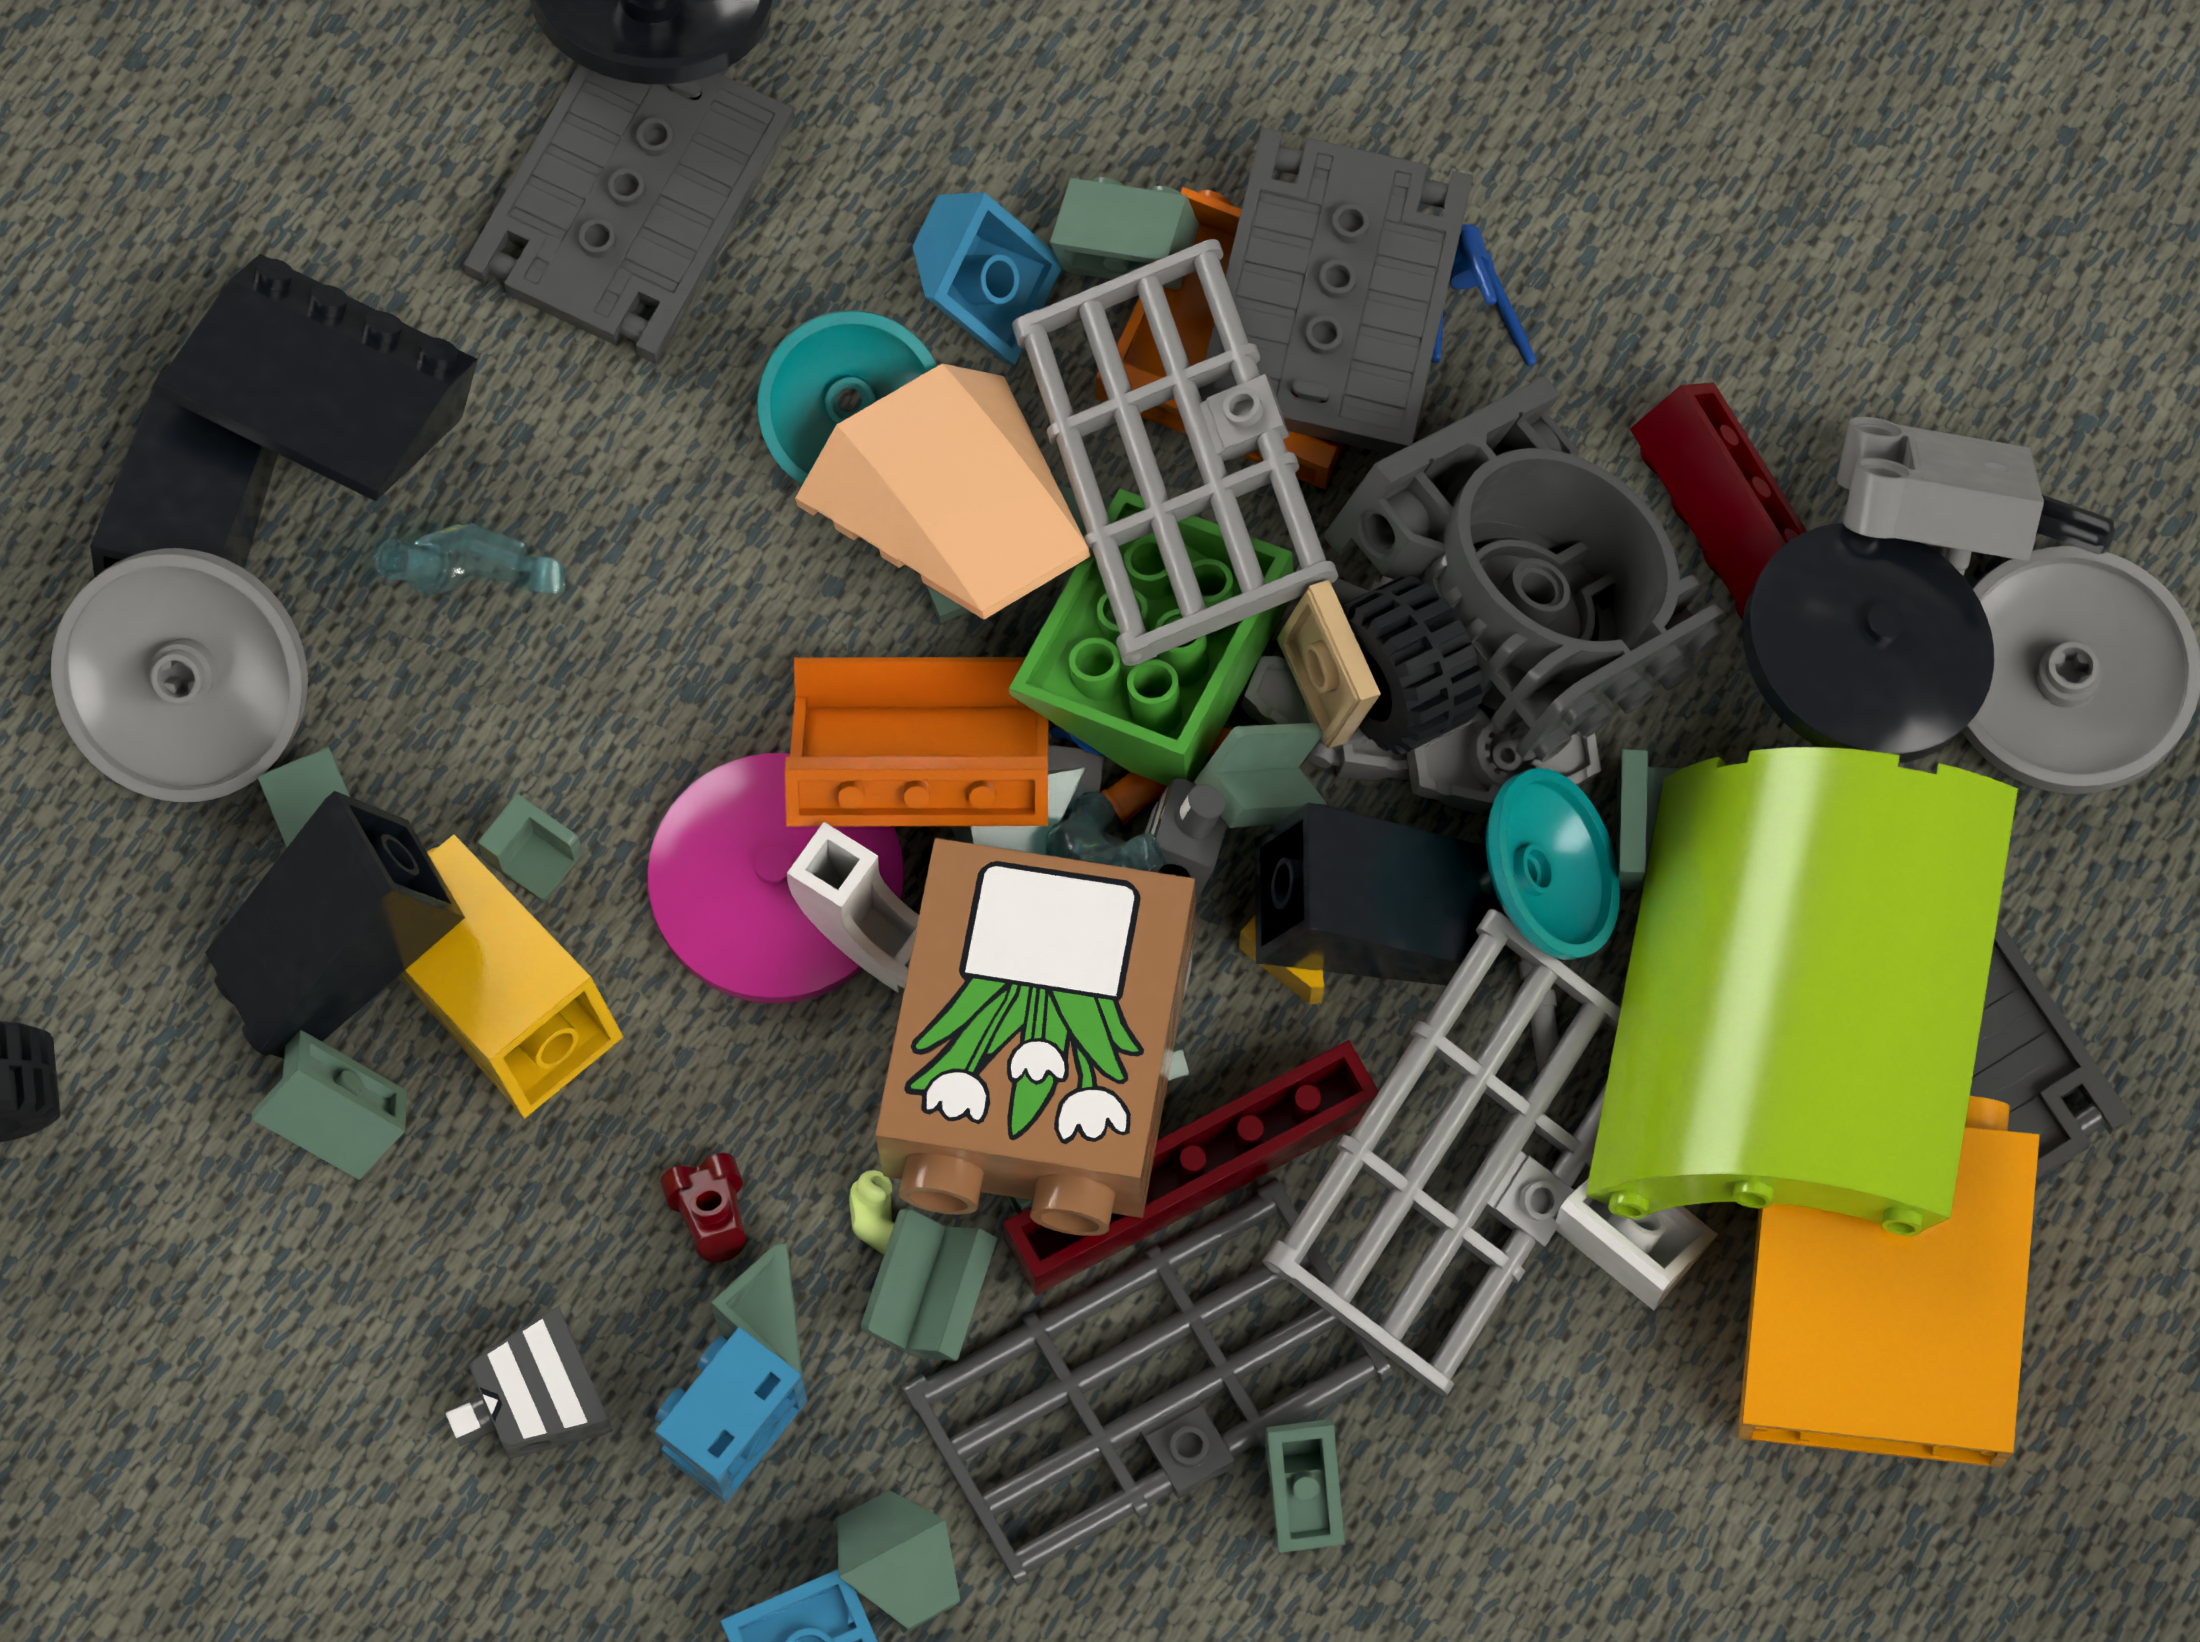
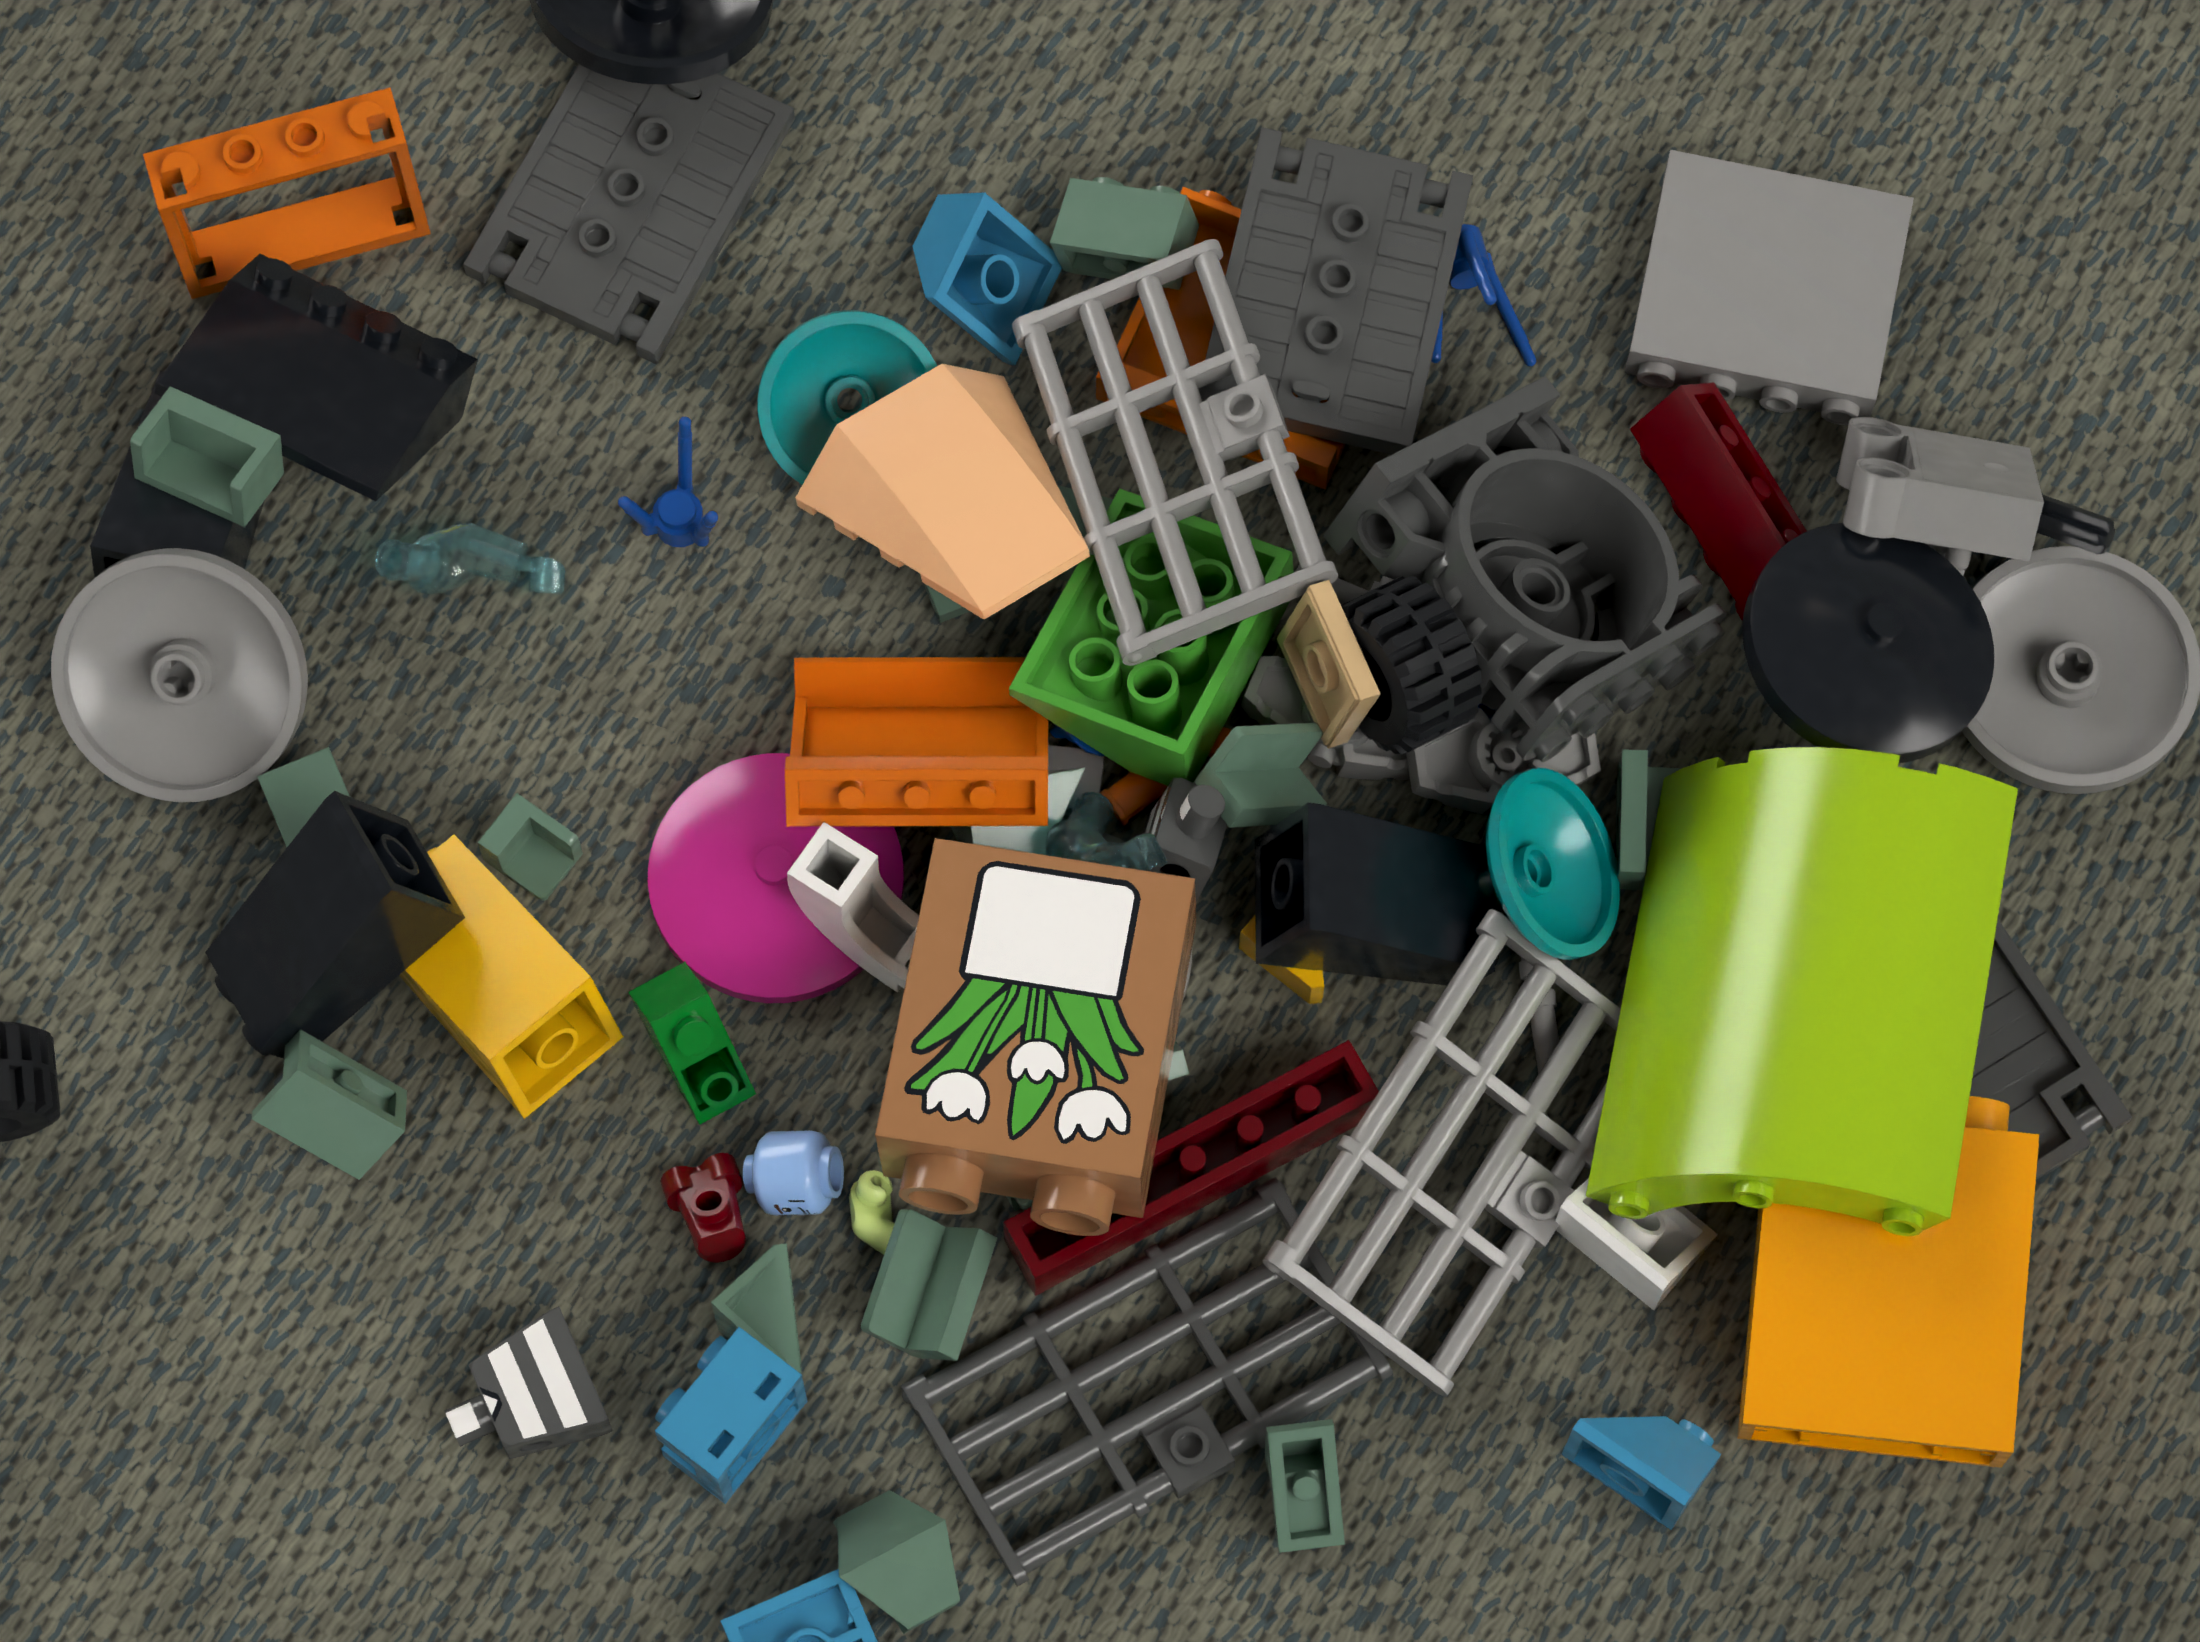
none -> sand green panel [130,386,284,527]
none -> orange window [143,87,431,299]
none -> blue plant [618,417,718,547]
none -> green slope [628,962,756,1125]
none -> light blue head [743,1131,844,1216]
none -> dark azure slope [1561,1416,1721,1530]
none -> light grey panel [1625,150,1914,425]

